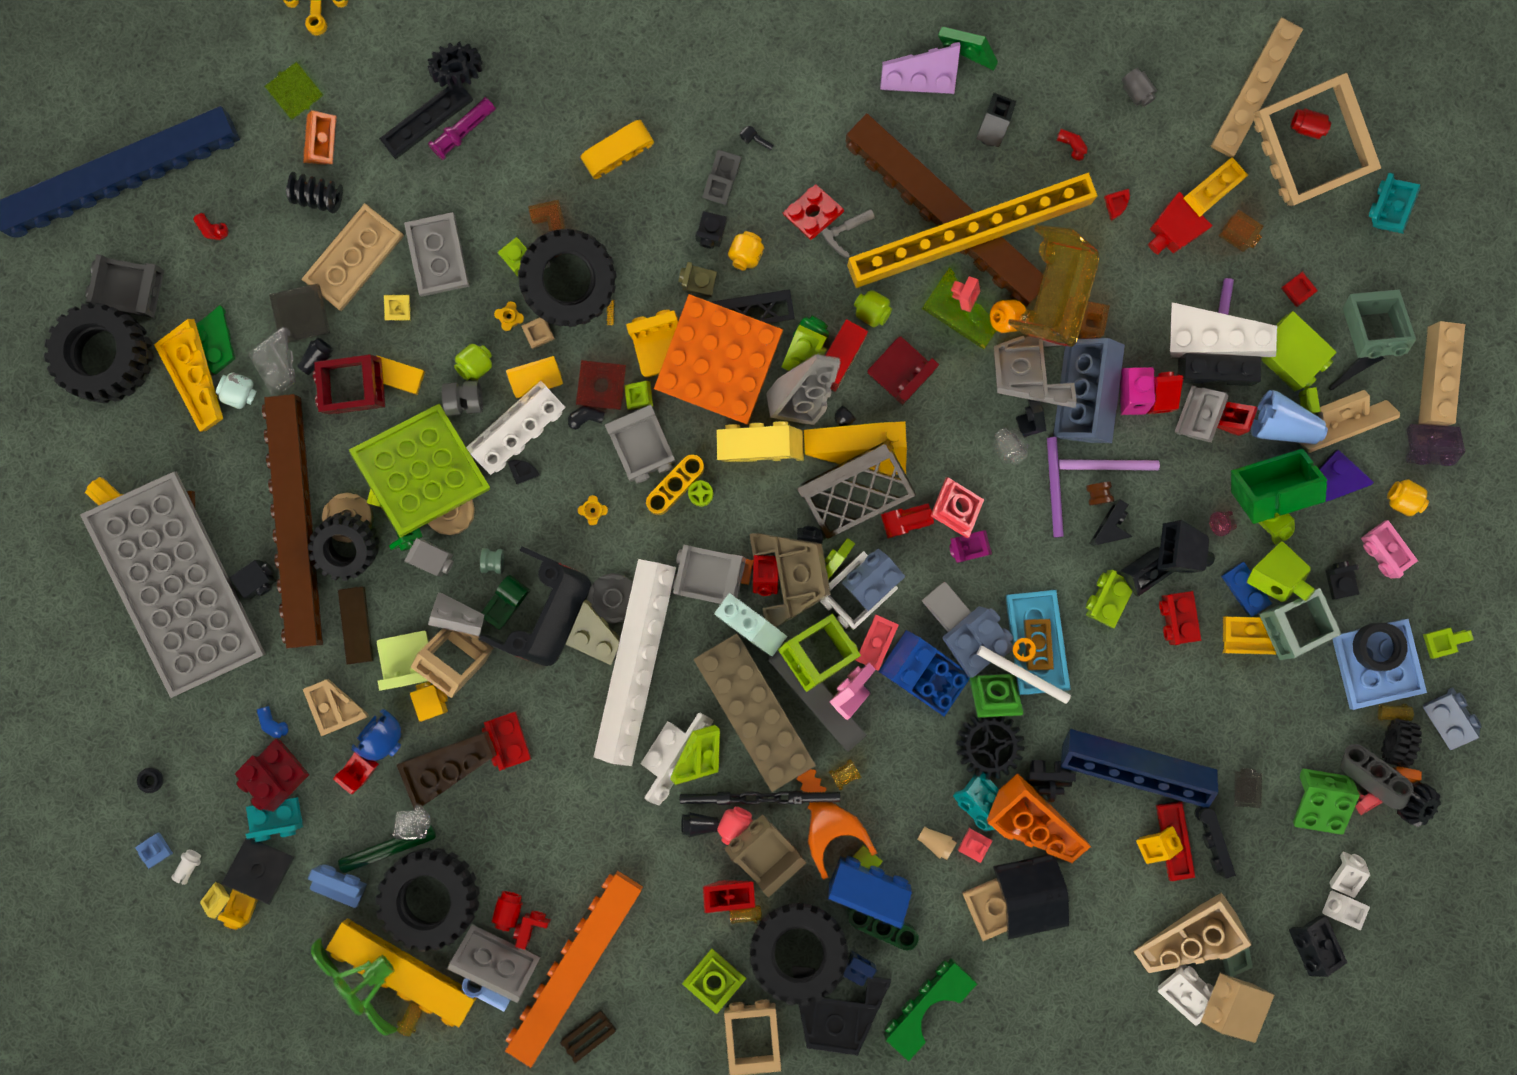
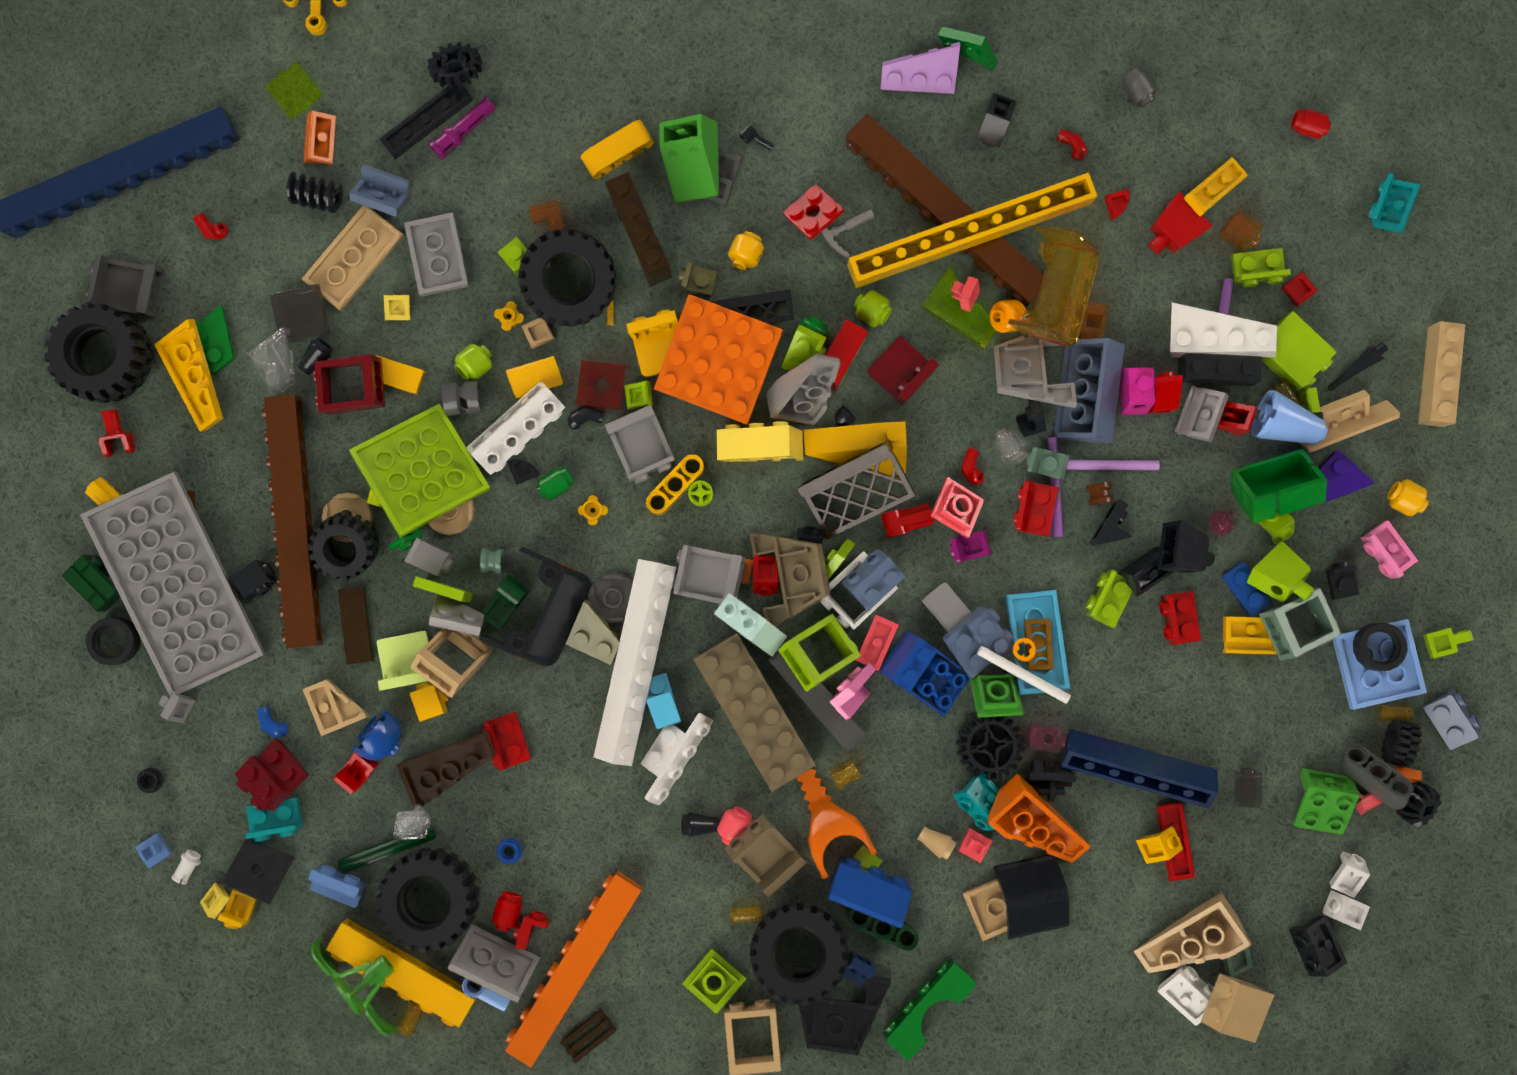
light aqua head [216,372,257,409] -> none
lime wing [670,725,720,785] -> none
black piece [679,790,841,805] -> none
black bracket [695,211,727,249] -> none
red slope [703,880,755,913] -> none
black plate [1194,806,1236,879] -> none
tan plate [1210,17,1303,158] -> none
tan window [1253,73,1381,206] -> none
sand green window [1343,289,1416,358] -> none
clear purple bracket [1405,424,1465,466] -> none
none -> dark green brick [62,554,120,612]
none -> black tyre [85,617,140,665]
none -> red piece [98,409,135,458]
none -> light grey tile [158,693,196,723]
none -> sand blue bracket [350,165,410,217]
none -> lime tile [413,576,473,603]
none -> blue plate [497,838,522,864]
none -> green brick [536,466,575,501]
none -> dark brown arch [605,172,672,287]
none -> medium azure slope [646,673,681,730]
none -> bright green slope [659,114,719,203]
none -> red arm [961,448,984,485]
none -> red bracket [1014,480,1060,537]
none -> clear pink brick [1025,722,1066,753]
none -> sand green bracket [1027,447,1070,480]
none -> lime bracket [1231,248,1291,288]
none -> clear yellow pin [1272,381,1304,406]

